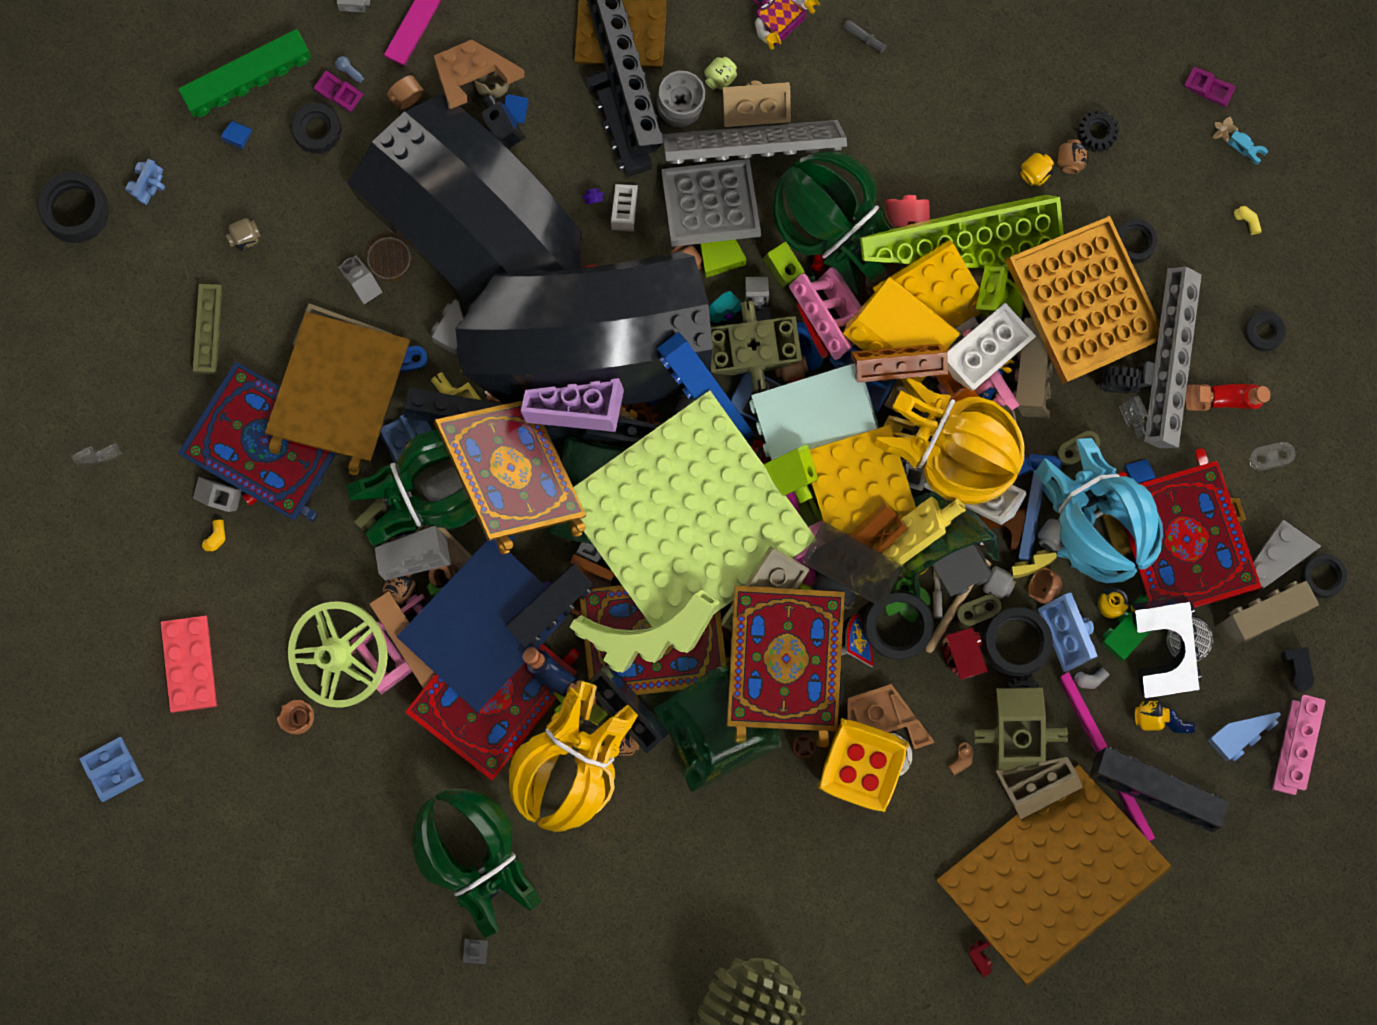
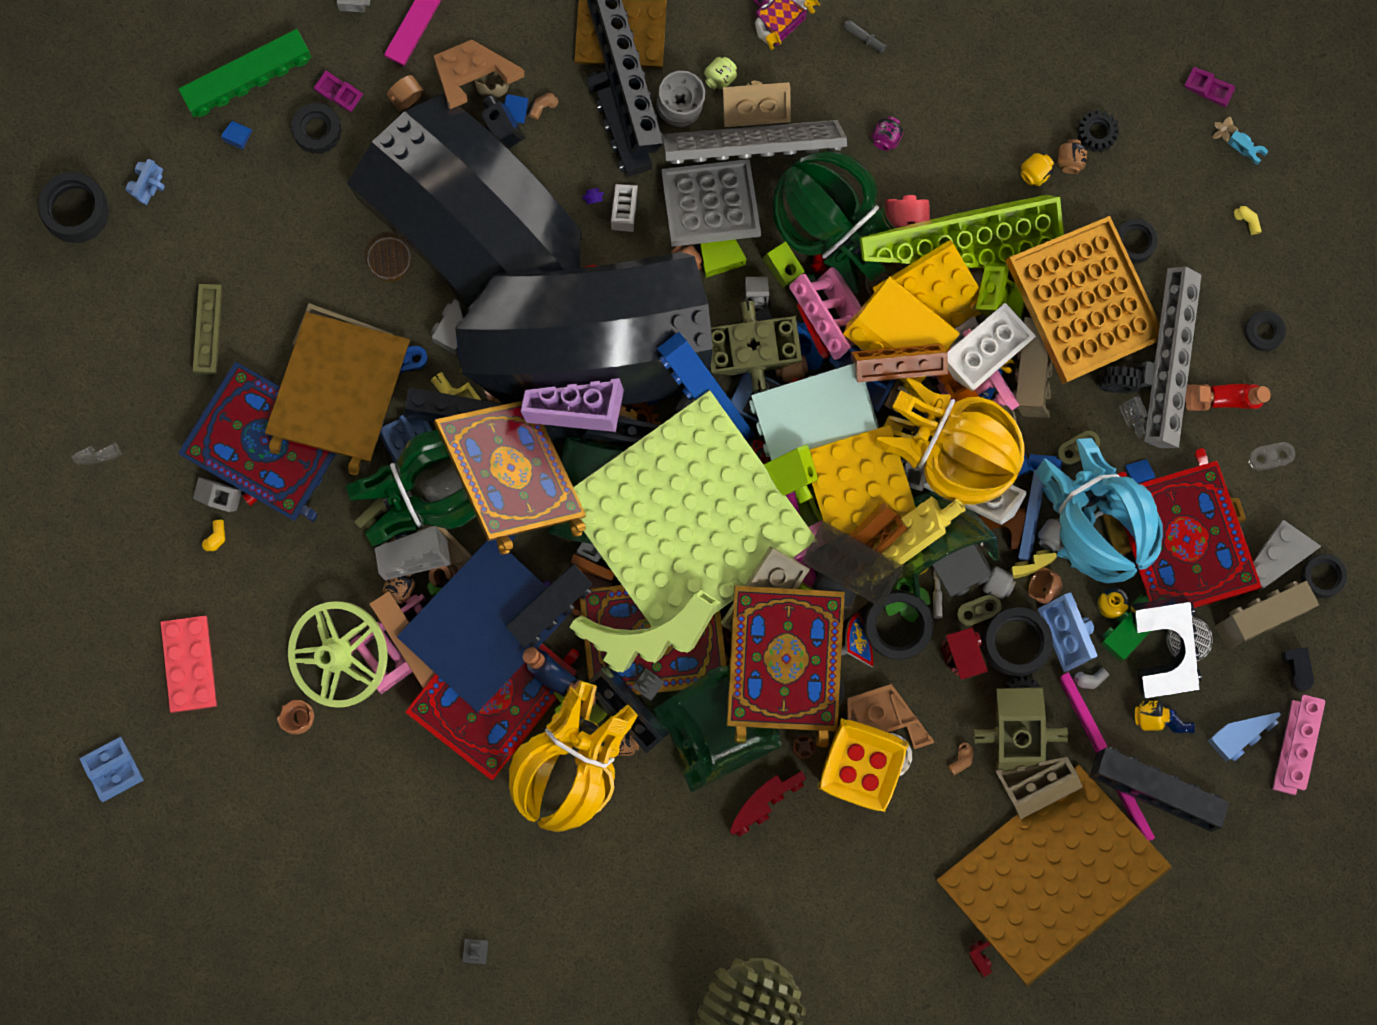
dark tan head [226,218,261,251] -> none
sand blue piece [335,56,364,84] -> none
light grey slope [338,255,382,304] -> none
dark green piece [412,788,542,938] -> none
teal rock [709,291,741,324] -> none
tan piece [925,560,992,653] -> none
none -> medium nougat arm [528,93,559,120]
none -> dark grey tile [633,668,665,701]
none -> dark red slope [729,771,807,837]
none -> magenta head [871,116,904,151]

